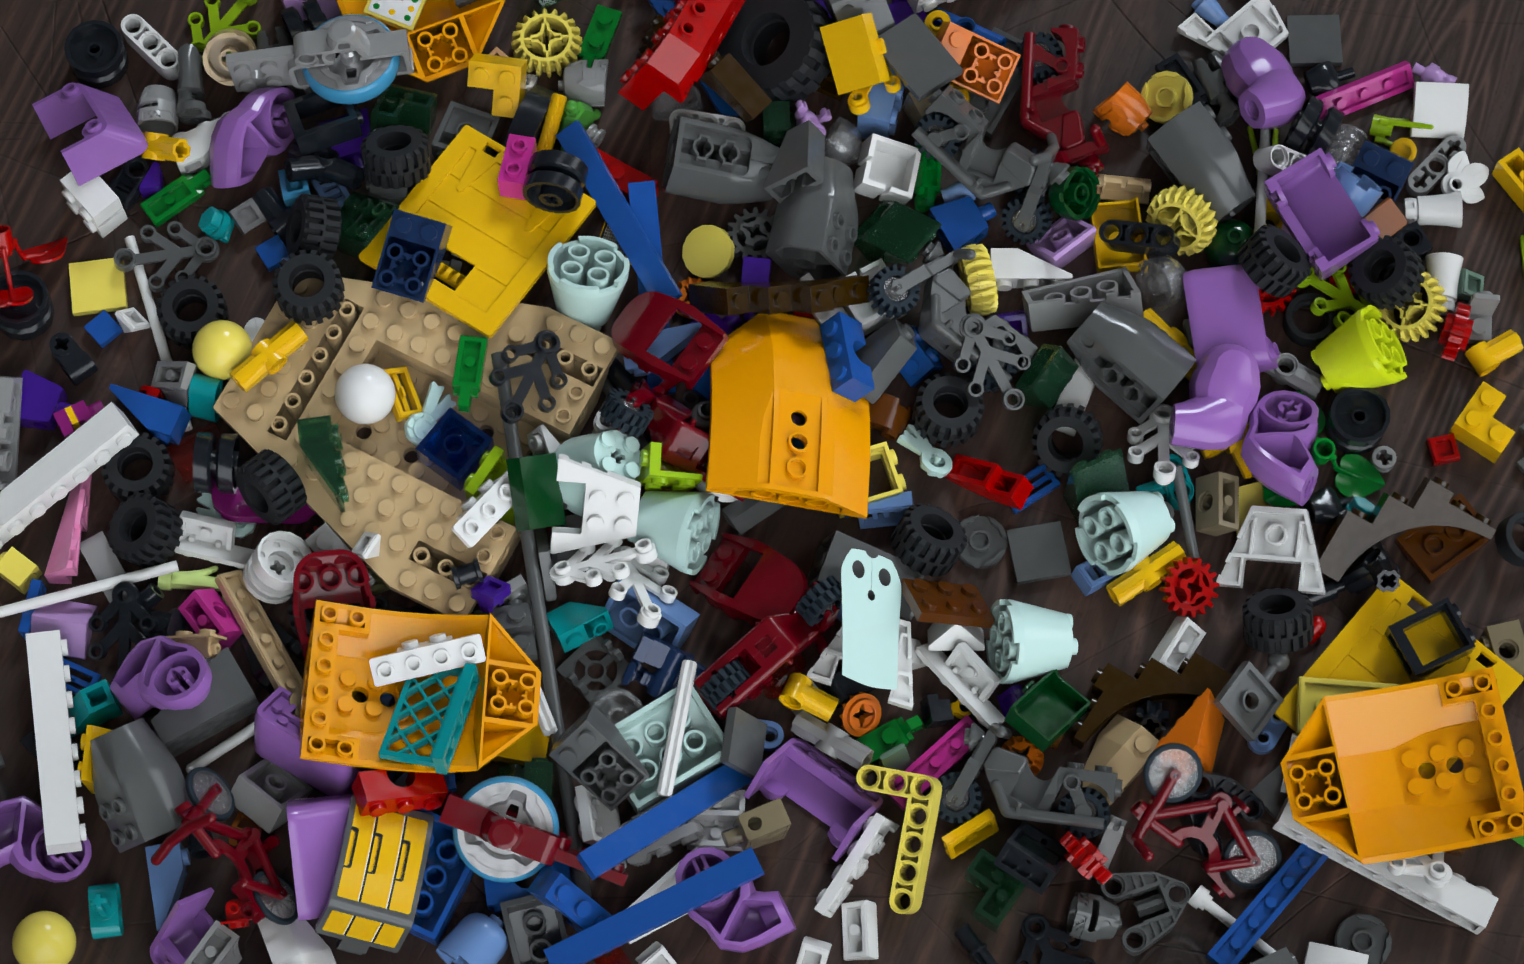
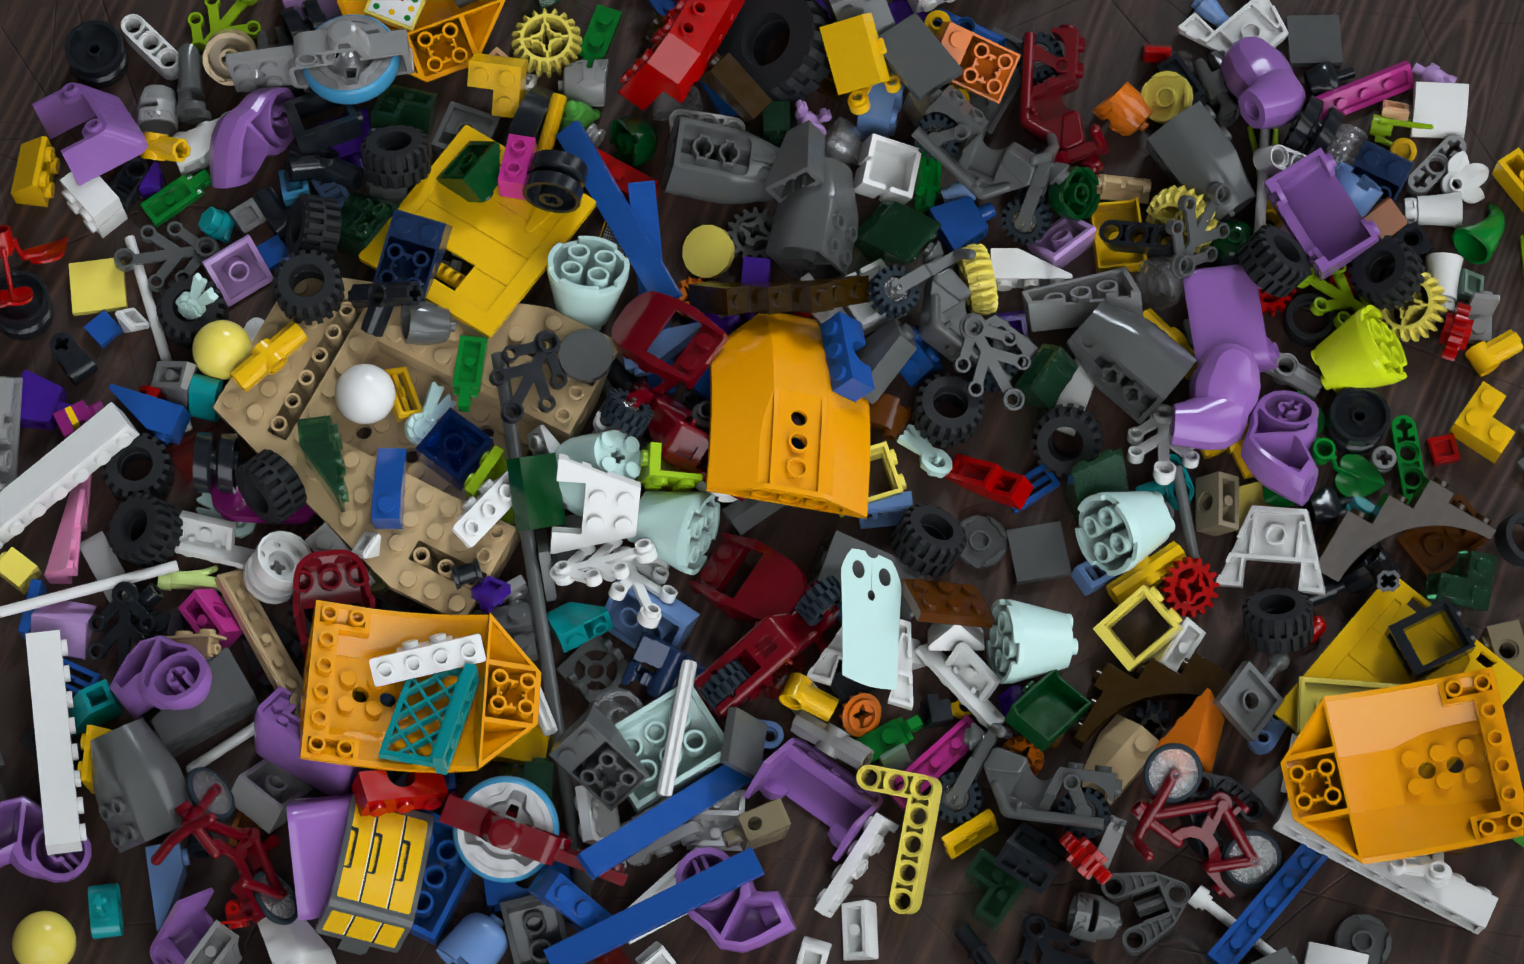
none -> yellow slope [11,136,60,207]
none -> light aqua piece [176,273,219,321]
none -> lavender slope [202,234,274,307]
none -> black piece [348,281,424,337]
none -> blue slope [371,448,407,529]
none -> dark grey helmet [400,301,456,345]
none -> dark green slope [436,141,500,203]
none -> dark grey tile [558,328,614,383]
none -> dark green cylinder [609,115,658,168]
none -> light yellow window [1093,585,1184,672]
none -> red slope [1142,44,1171,63]
none -> dark grey plant [1165,183,1232,278]
none -> light nougat tile [1381,99,1410,121]
none -> green beam [1389,415,1425,505]
none -> clear green brick [1424,551,1498,611]
none -> green hat [1452,203,1505,265]

